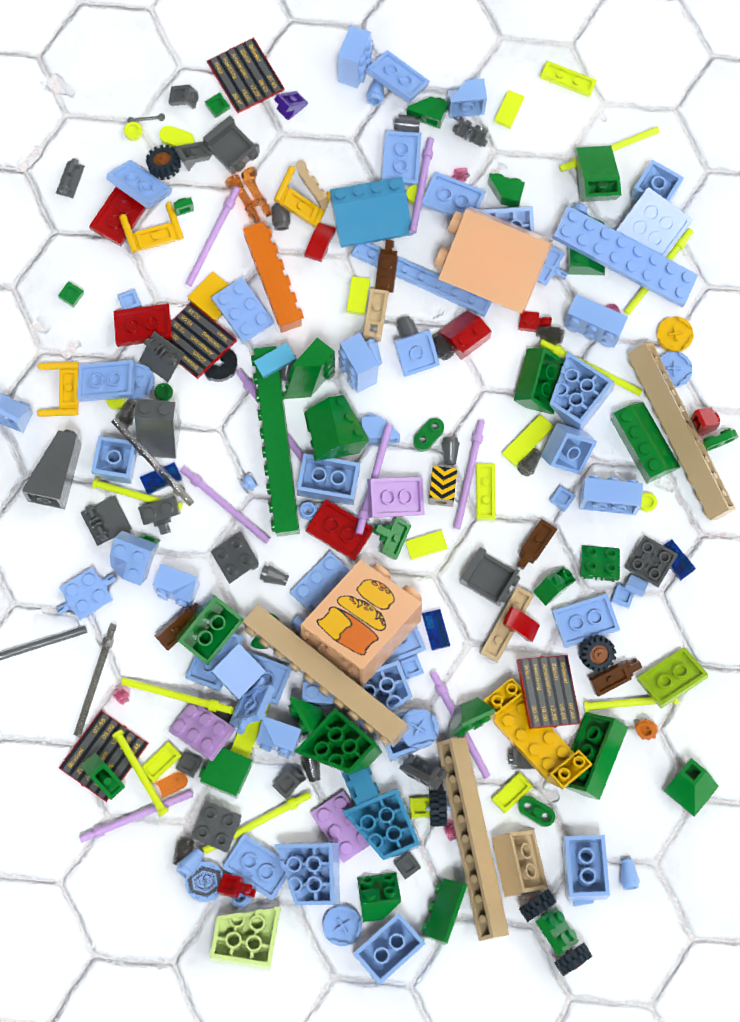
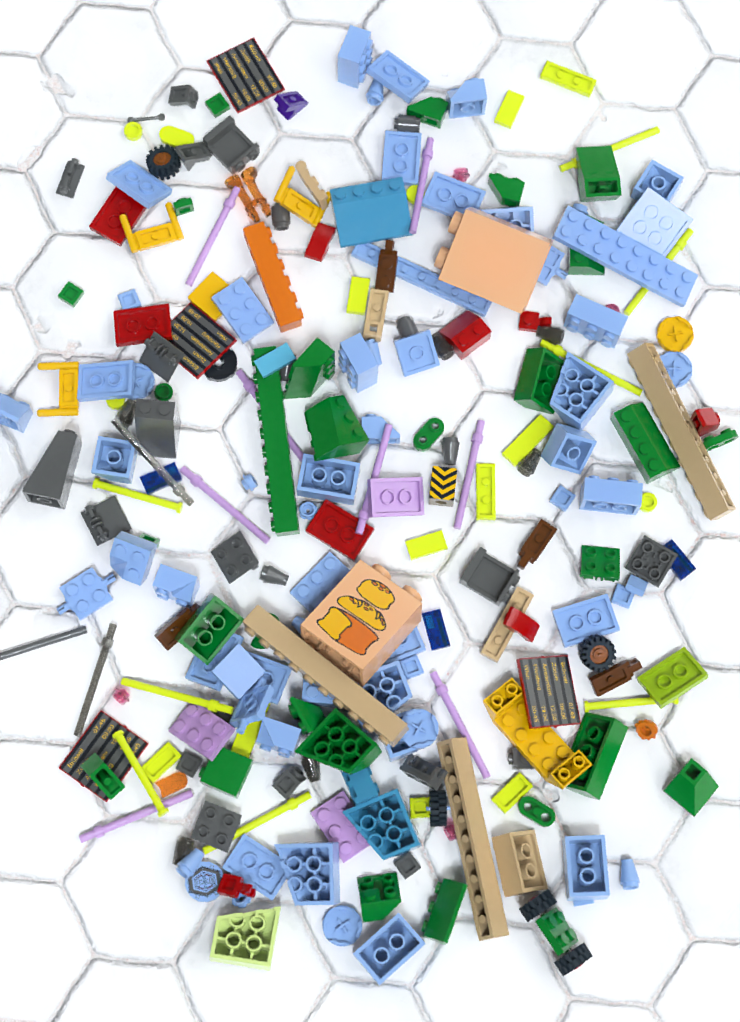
dark grey hinge [138,496,181,535] -> none
hinge [371,517,412,560] -> none
green slope [448,697,495,738] -> none
dark grey hinge [452,116,491,147] -> none
green slope [533,566,576,606] -> none

